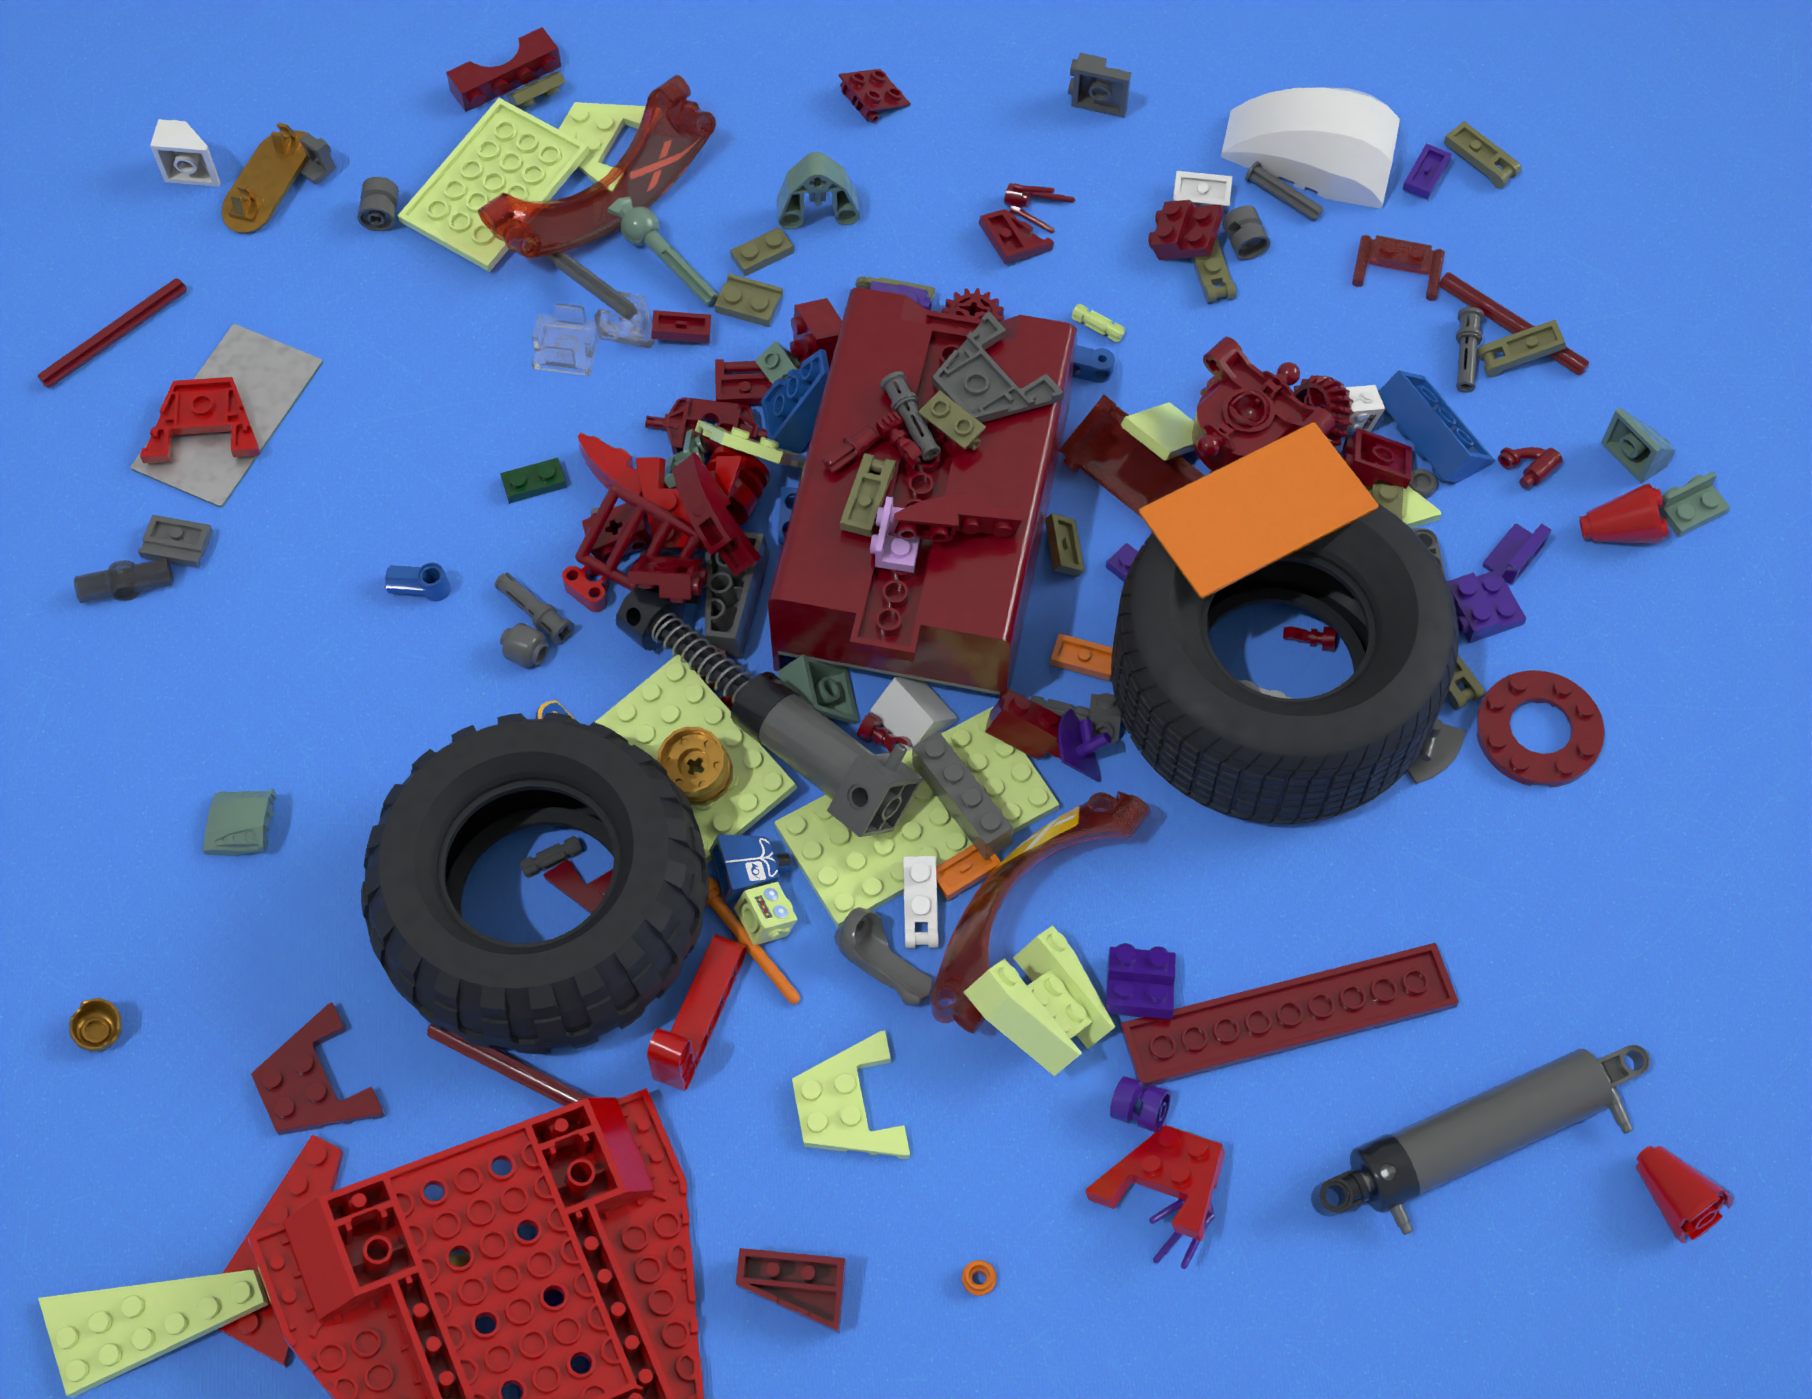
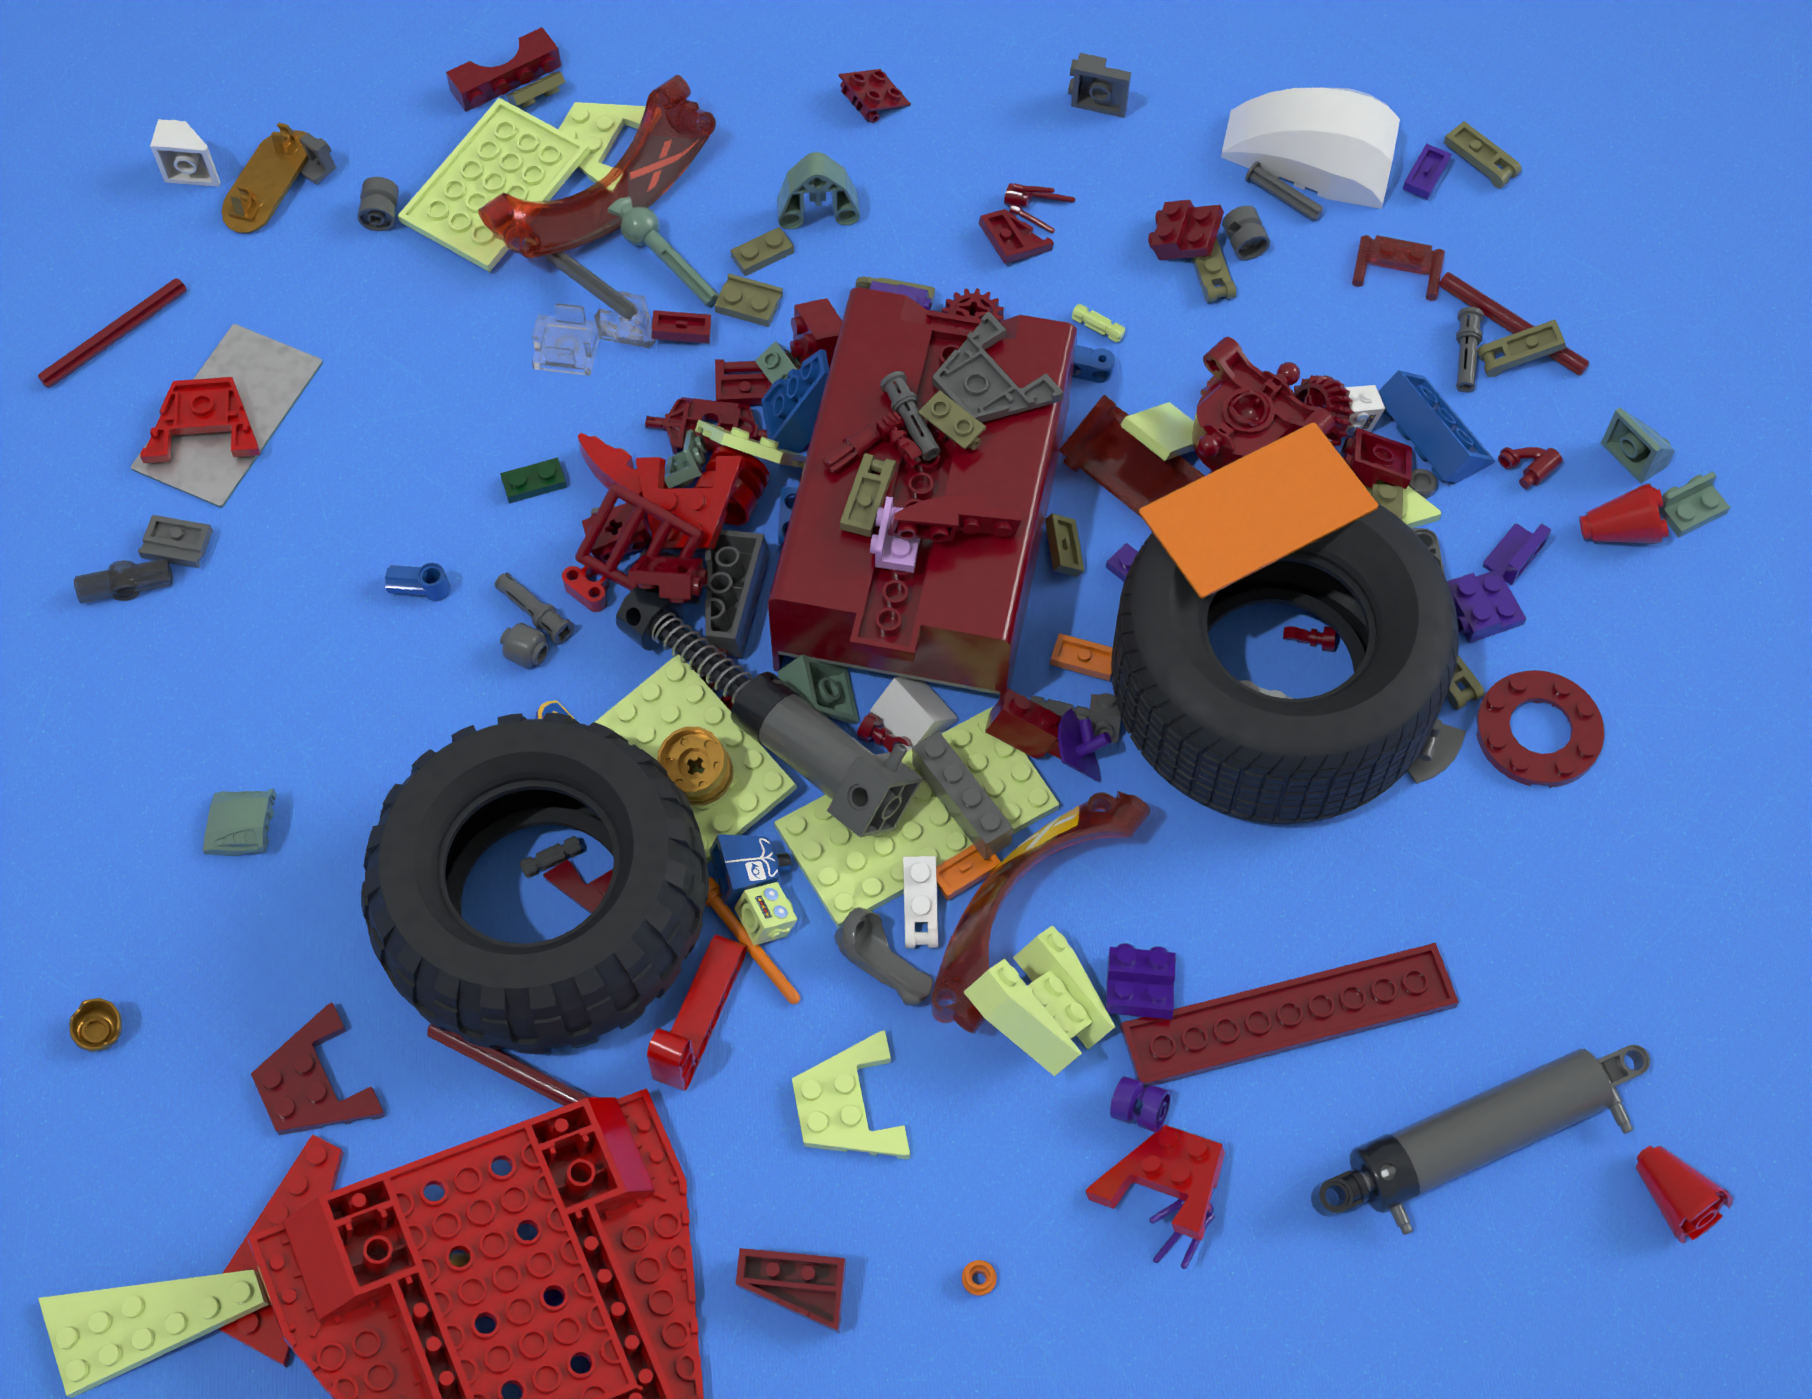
dark red slope [672,452,762,577] -> none
white bracket [1173,171,1233,212] -> none

